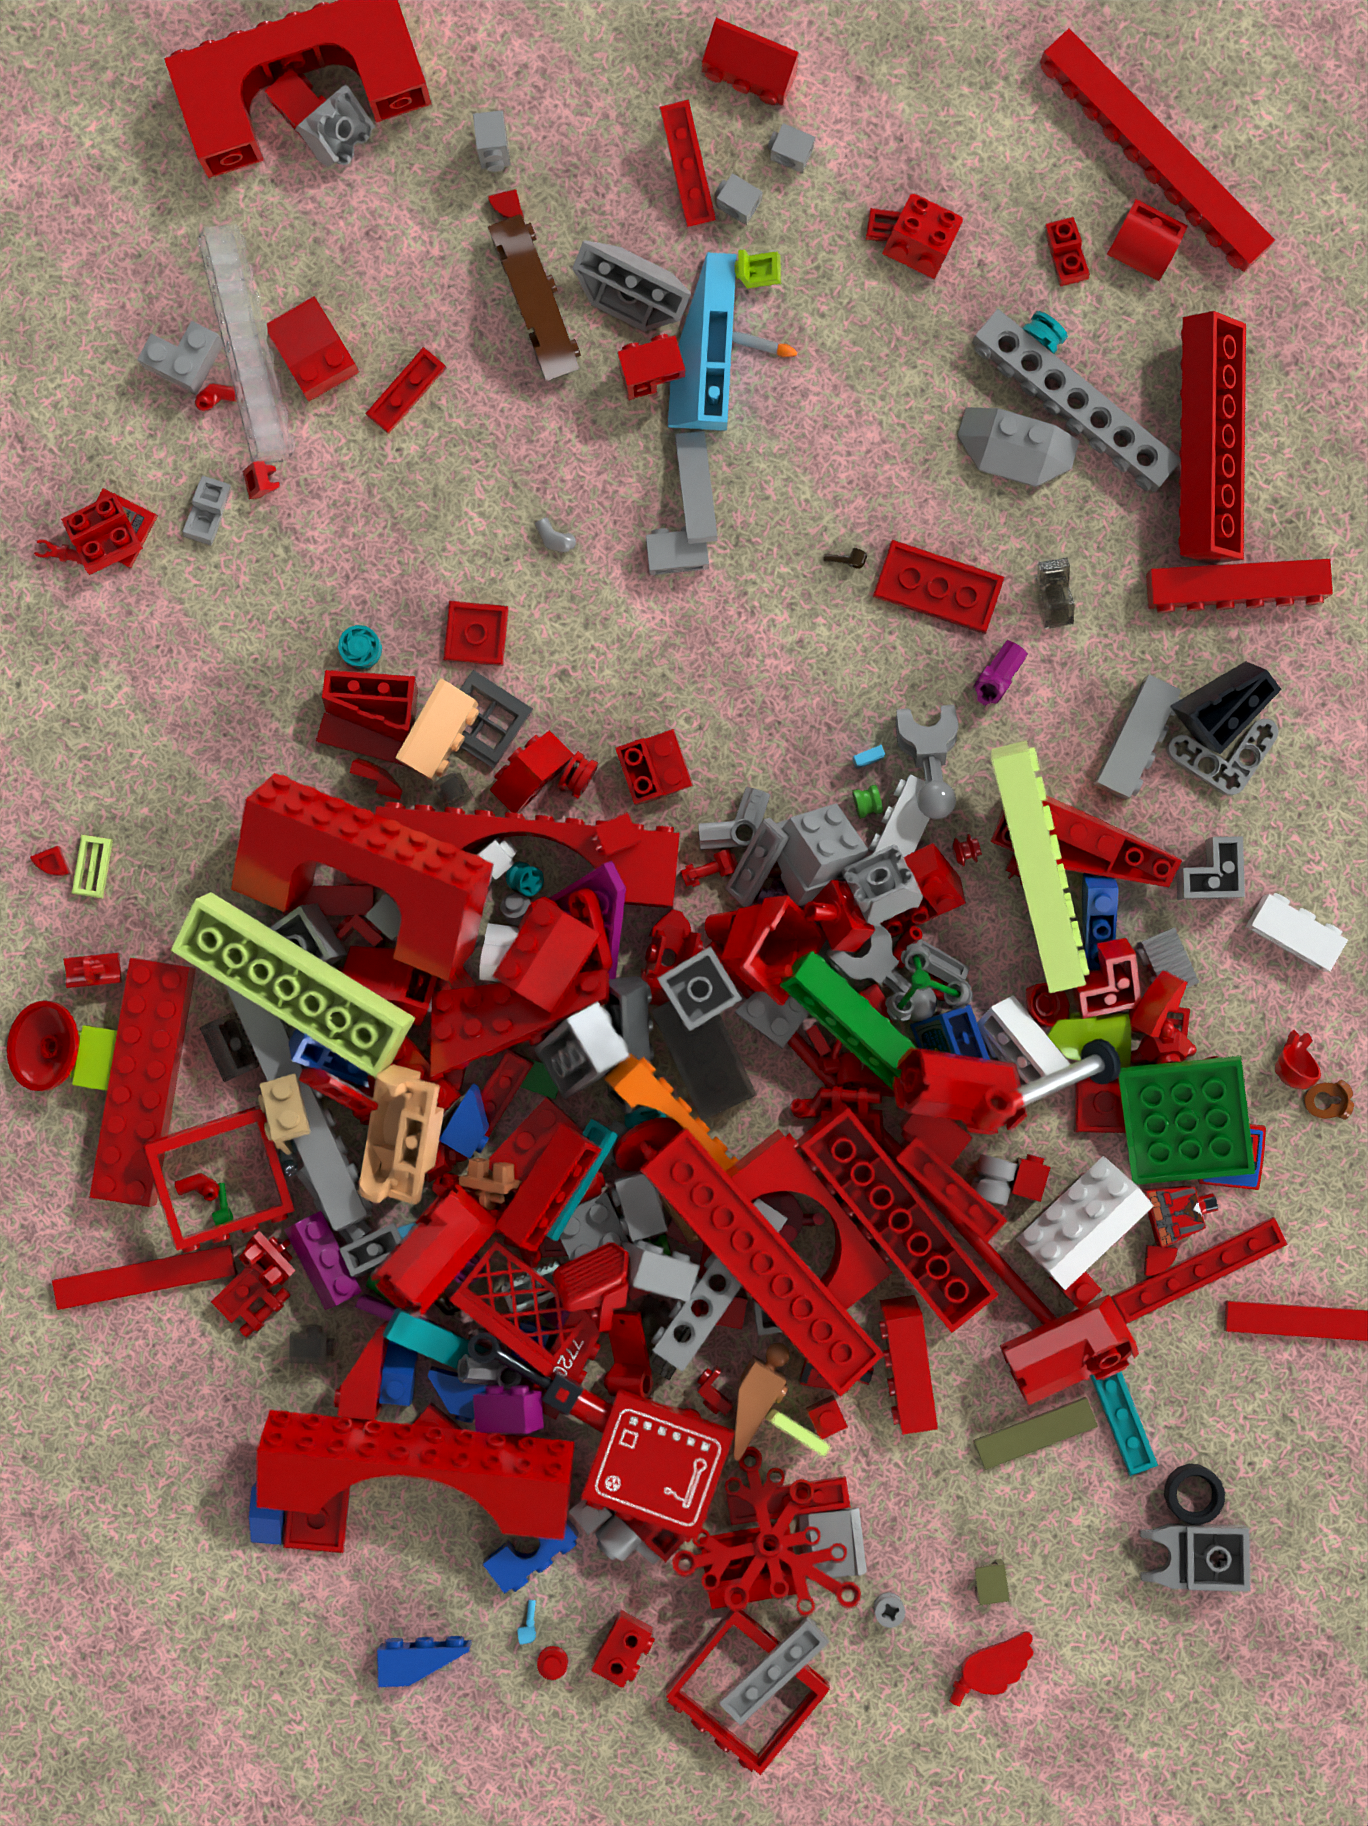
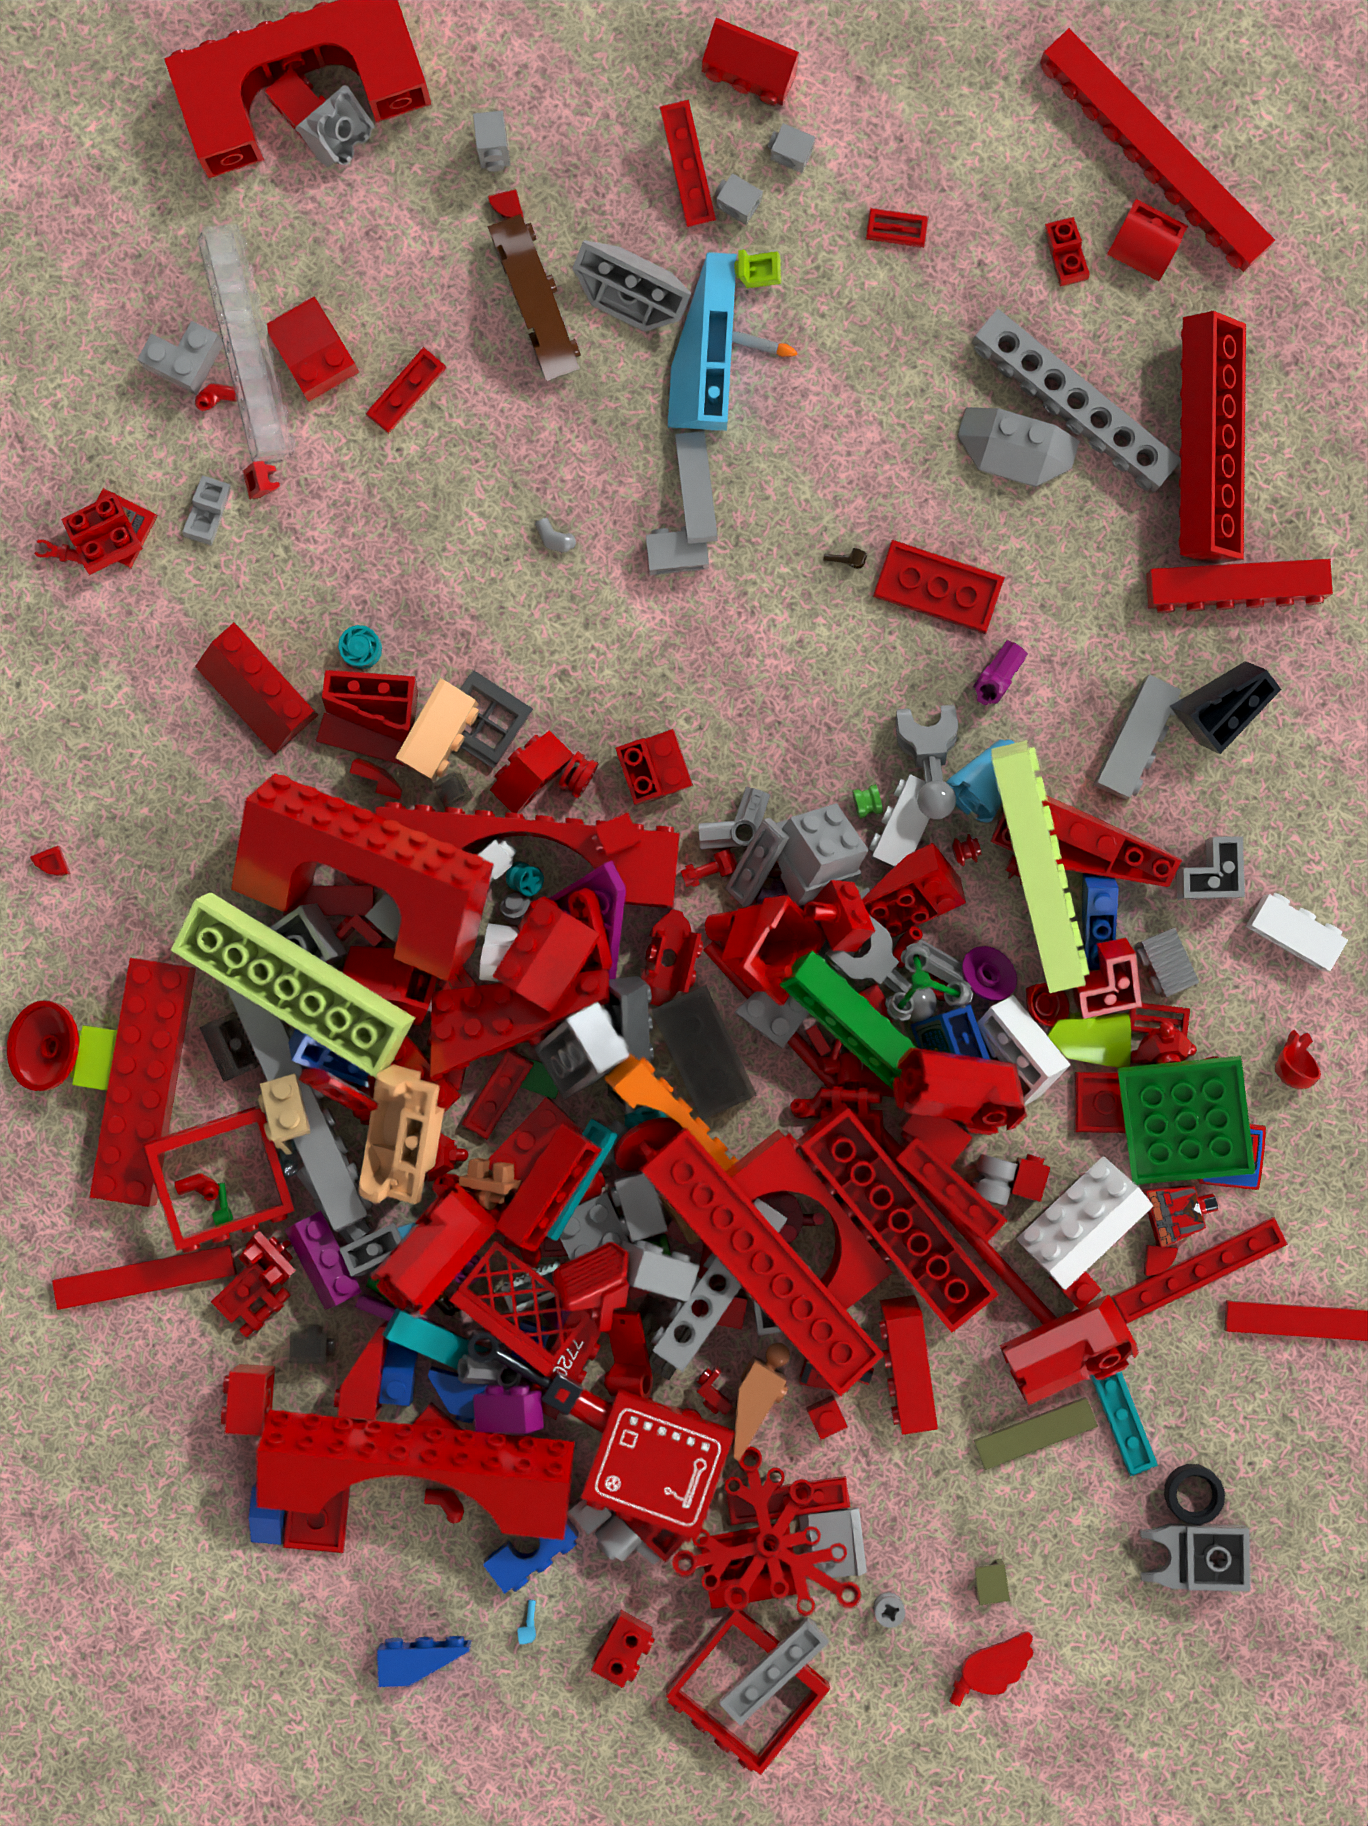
red hips [63,953,122,988] -> none
yellowish green tile [72,835,113,899] -> none
blue slope [439,1083,489,1159] -> none
red tile [443,601,509,666] -> none
red wheel [537,1646,568,1680] -> none
red brick [617,334,685,401] -> none
light grey brick [657,947,742,1031] -> none
yellowish green tile [765,1408,830,1457] -> none
light grey slope [842,844,923,927] -> none
medium azure tile [852,745,885,769] -> none
red bracket [882,194,963,280] -> none
piece [972,1039,1121,1131] -> none
teal wheel [1022,311,1068,354] -> none
clear smoke brick [1034,558,1075,629] -> none
red slope [1130,970,1188,1037] -> none
light grey beam [1167,719,1278,796] -> none
dark orange piece [1304,1080,1354,1120] -> none
none -> red slope [195,622,319,755]
none -> red brick [221,1364,276,1436]
none -> red arm [424,1489,464,1523]
none -> medium azure cone [945,739,1015,823]
none -> magenta dish [962,946,1017,1001]

